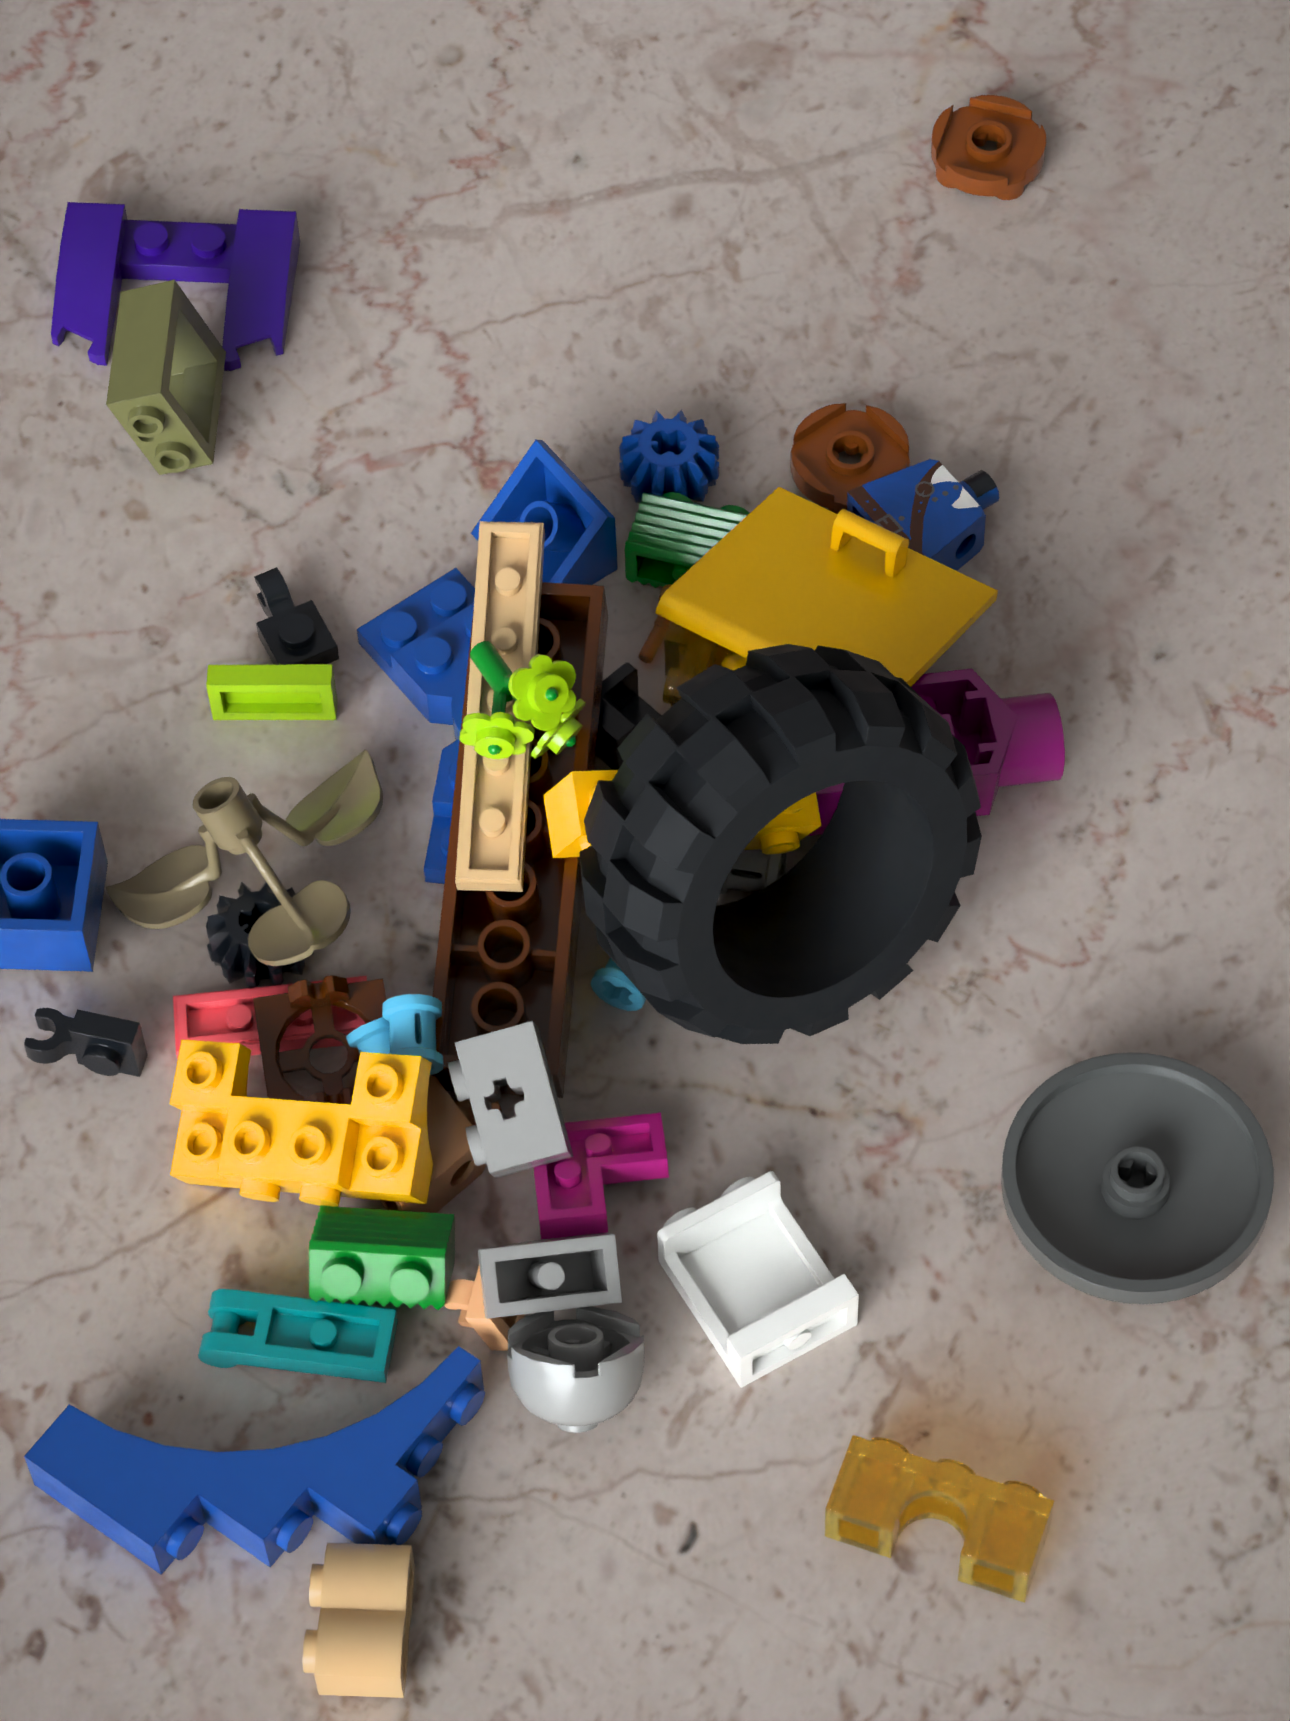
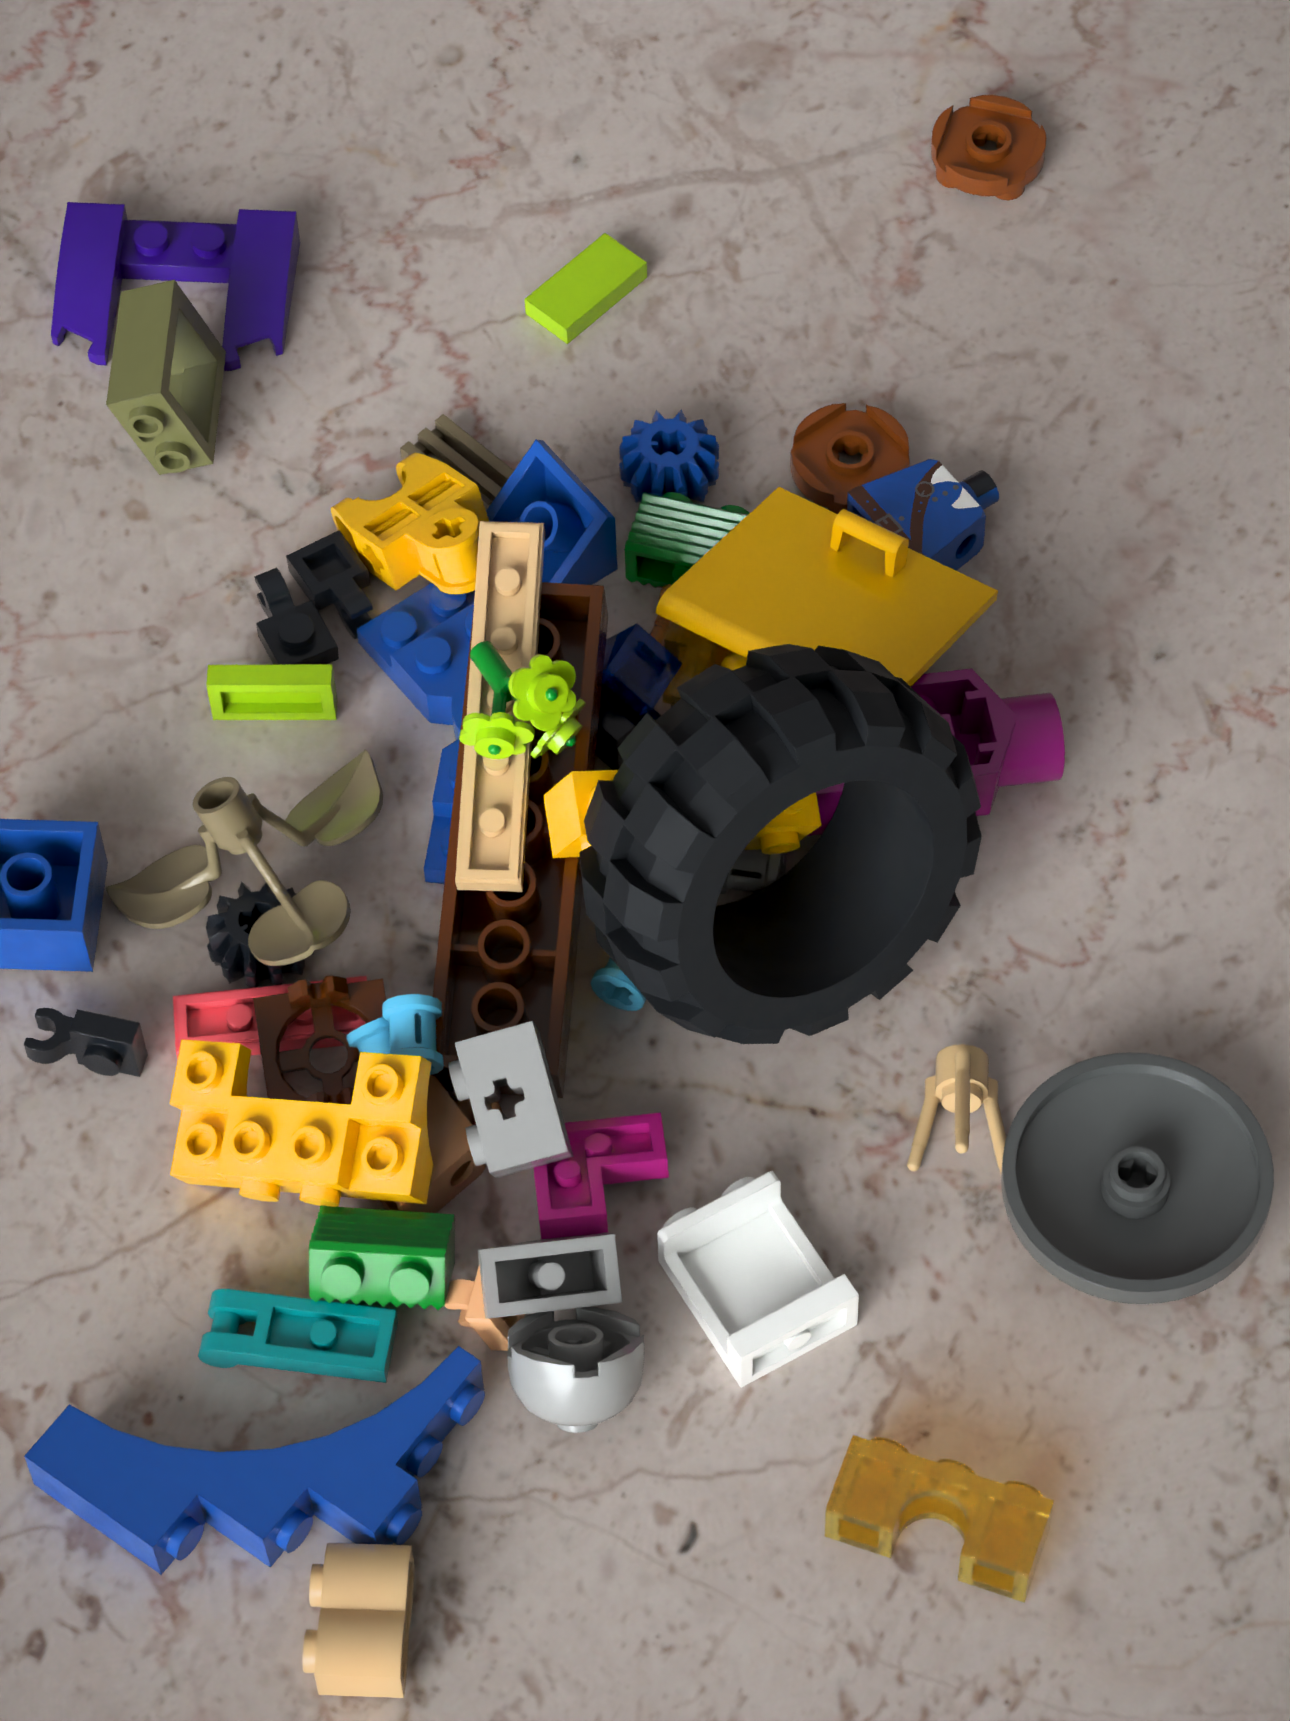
none -> black plate [286,530,373,639]
none -> yellow piece [331,453,489,595]
none -> dark tan tile [400,414,514,510]
none -> lime tile [525,233,647,344]
none -> clear blue panel [602,623,682,715]
none -> tan plant [907,1044,1006,1174]

